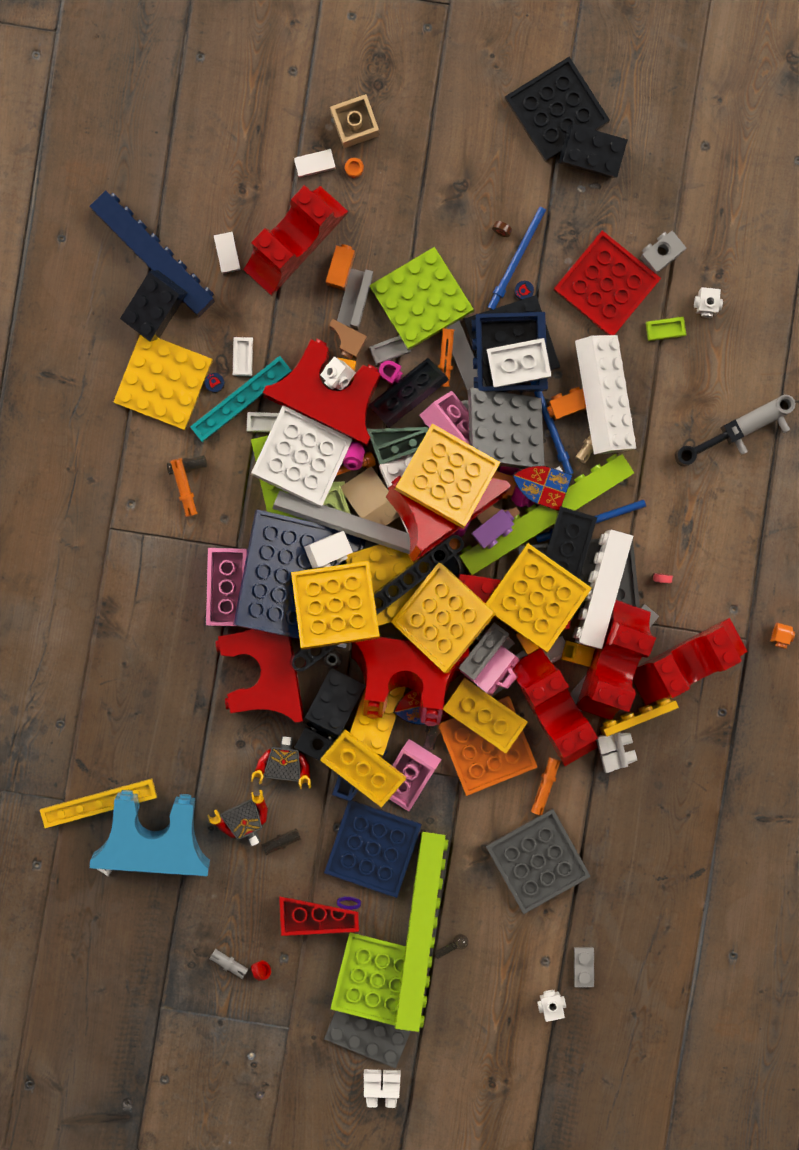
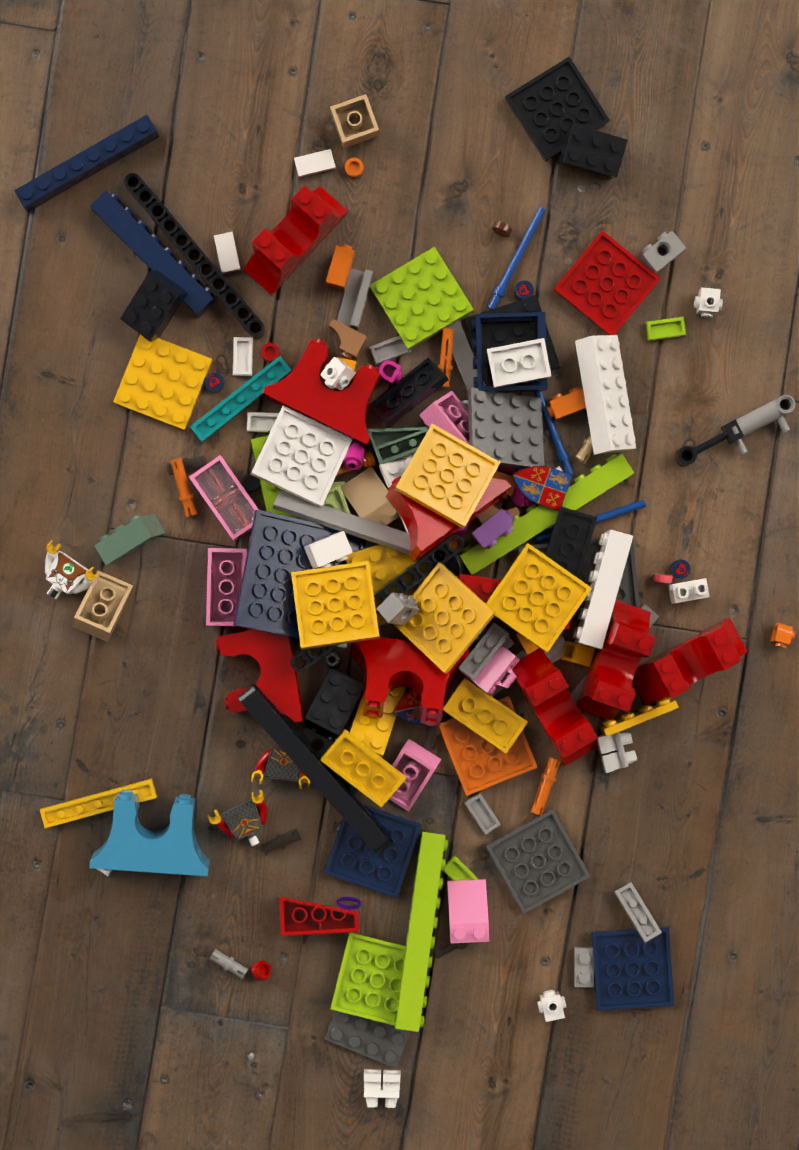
none -> dark blue brick [14,115,159,212]
none -> torso [45,540,100,599]
none -> tan slope [72,571,133,642]
none -> sand green wedge [94,513,166,565]
none -> black beam [124,173,265,339]
none -> clear brick [189,455,259,541]
none -> black beam [238,684,393,855]
none -> black tile [242,472,261,492]
none -> red tile [261,343,280,363]
none -> light grey brick [377,592,420,626]
none -> lime tile [444,855,479,881]
none -> bright pink slope [447,879,489,943]
none -> light grey tile [464,792,501,835]
none -> dark blue plate [591,927,674,1011]
none -> light grey plate [614,882,662,943]
none -> white hips [668,578,710,604]
none -> dark blue tile [670,559,690,579]

